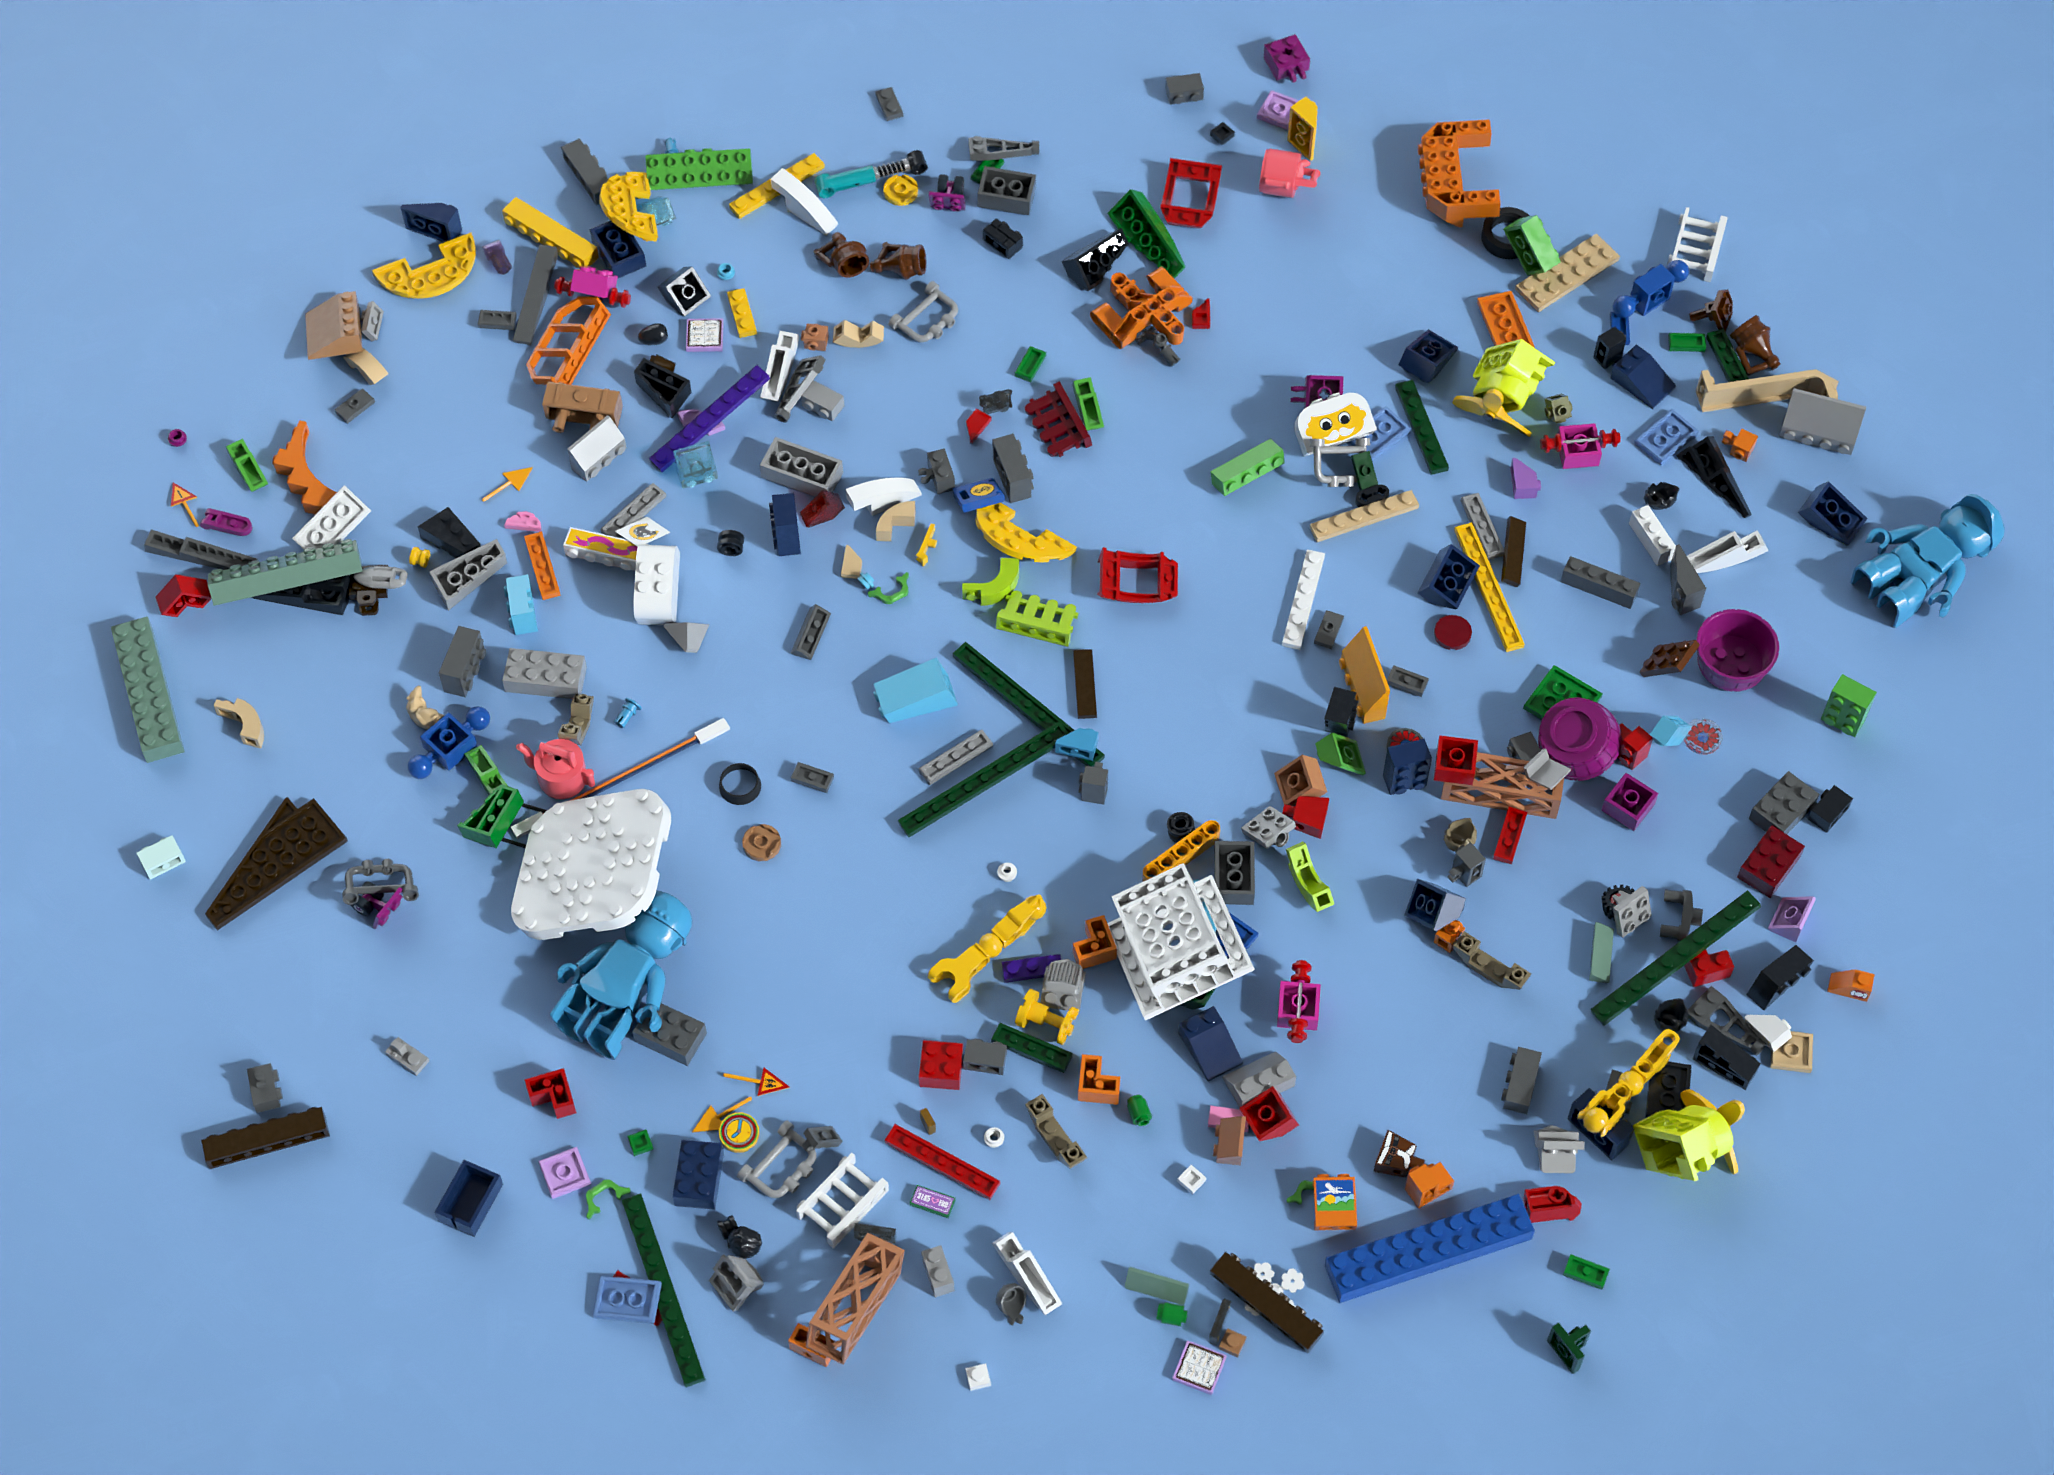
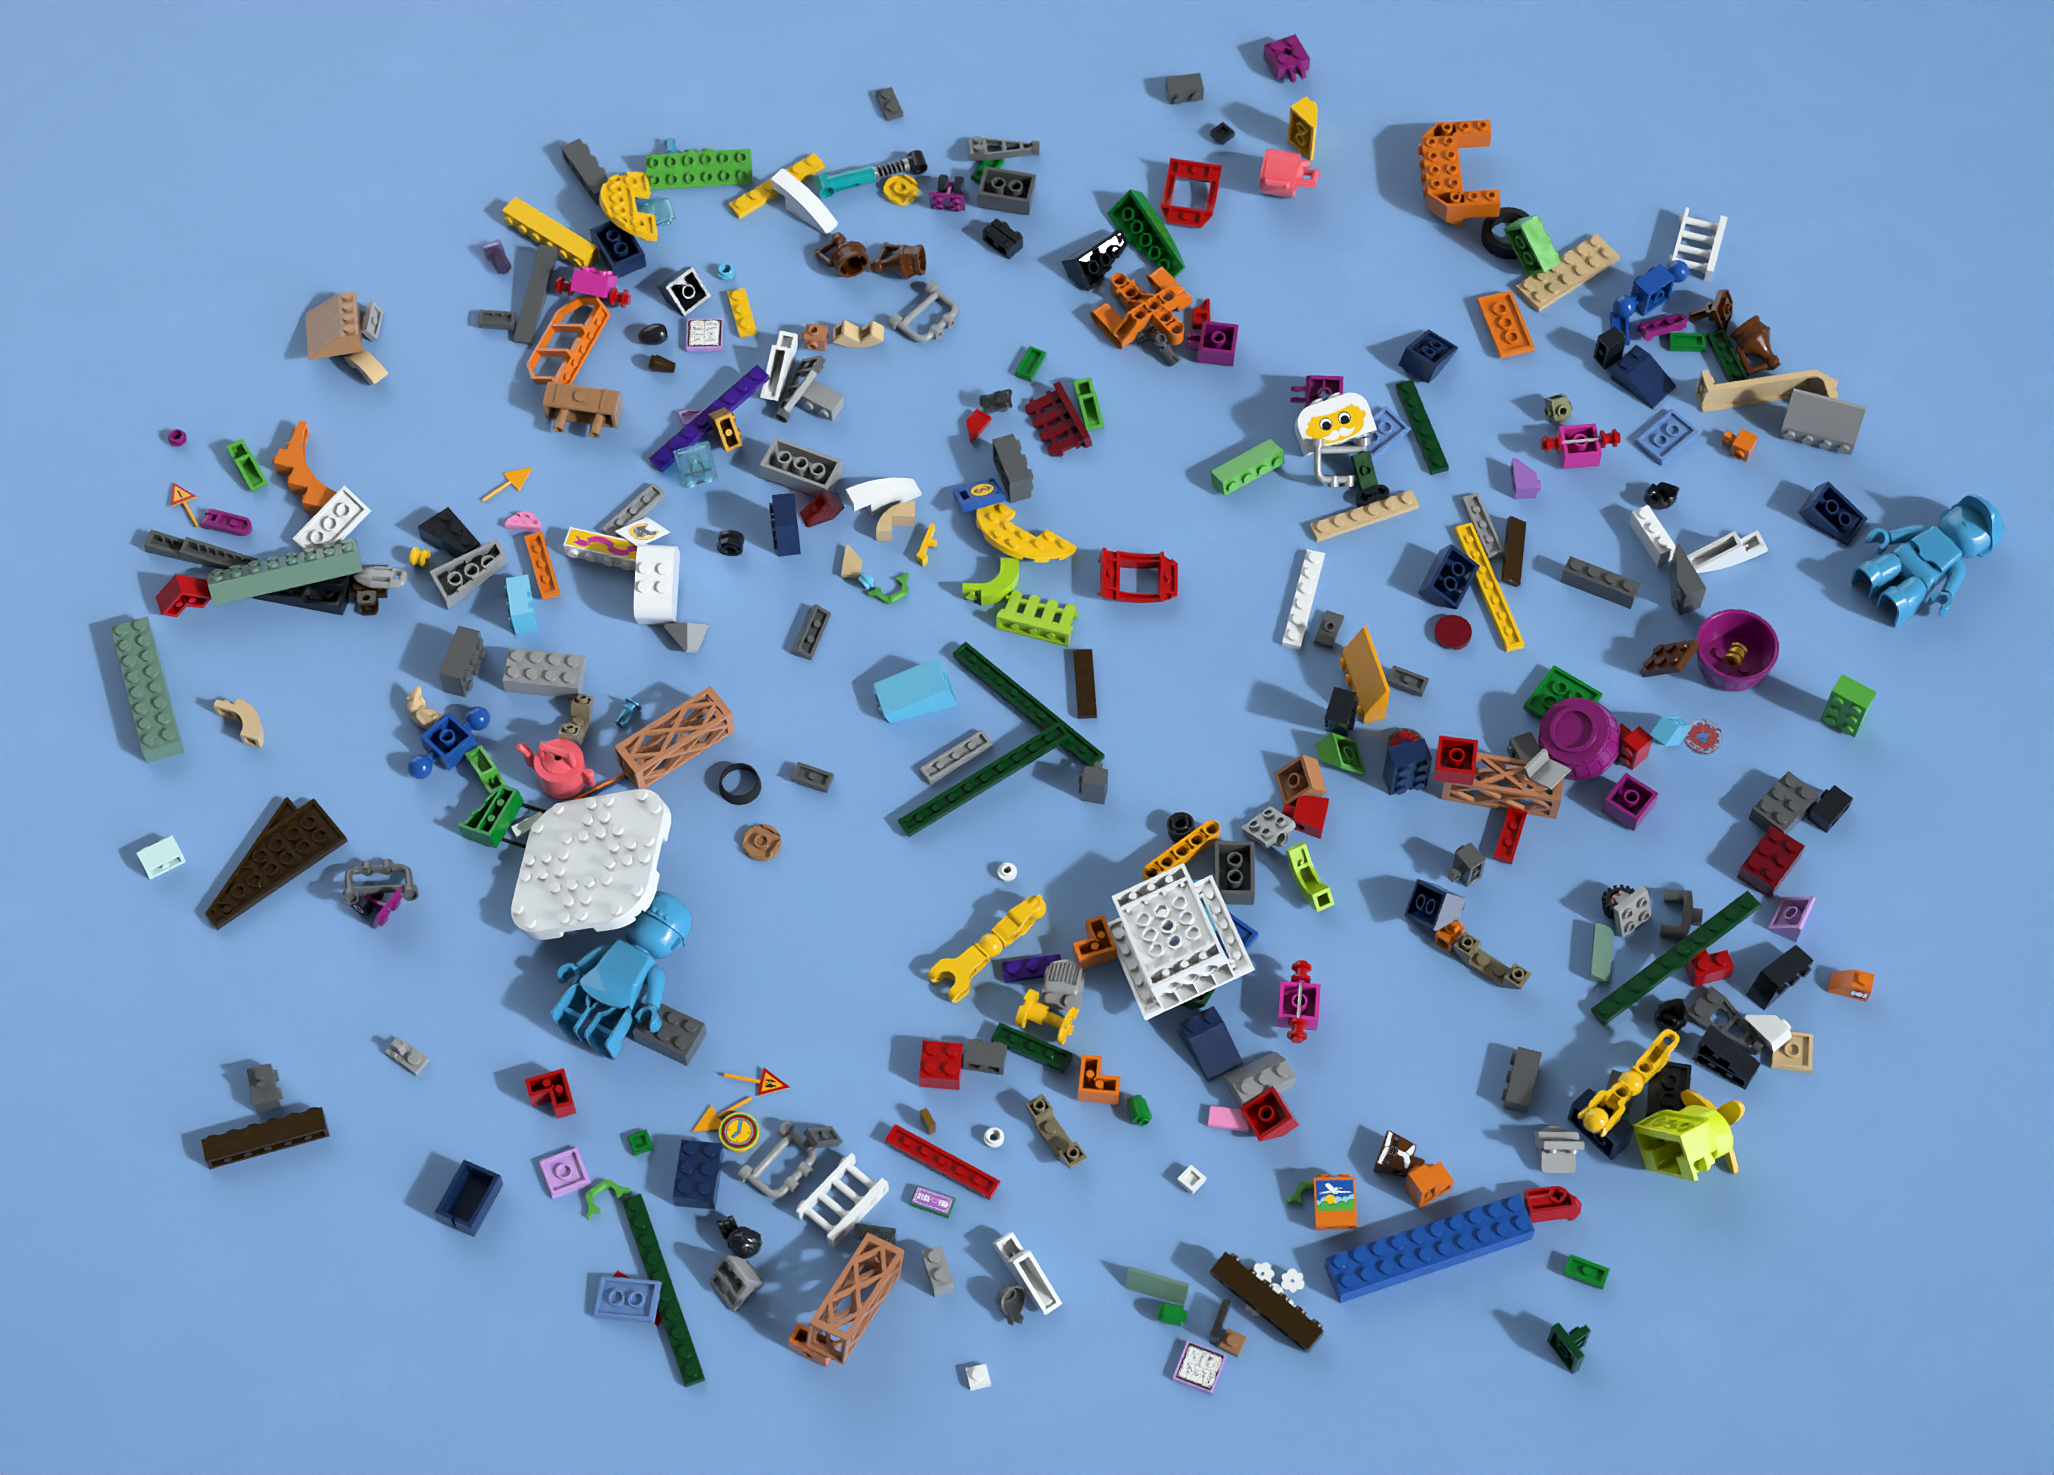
dark grey plate [335,388,375,424] -> none
yellow plate [372,232,476,299] -> none
dark blue slope [400,203,462,242] -> none
slope [567,415,626,482] -> none
black wedge [634,358,692,418] -> none
dark grey brick [918,448,955,494] -> none
dark azure slope [1055,728,1099,761] -> none
nougat slope [1213,1116,1246,1166] -> none
lavender tile [1257,90,1299,130] -> none
dark tan hair [1443,818,1477,852] -> none
neon yellow brick [1452,339,1555,437] -> none
black wedge [1676,436,1752,518] -> none
none -> nougat piece [614,686,735,789]
none -> pearl gold brick [708,407,743,452]
none -> magenta hinge [1185,321,1239,367]
none -> magenta plate [1636,314,1687,341]
none -> pearl gold bush [1723,642,1747,668]

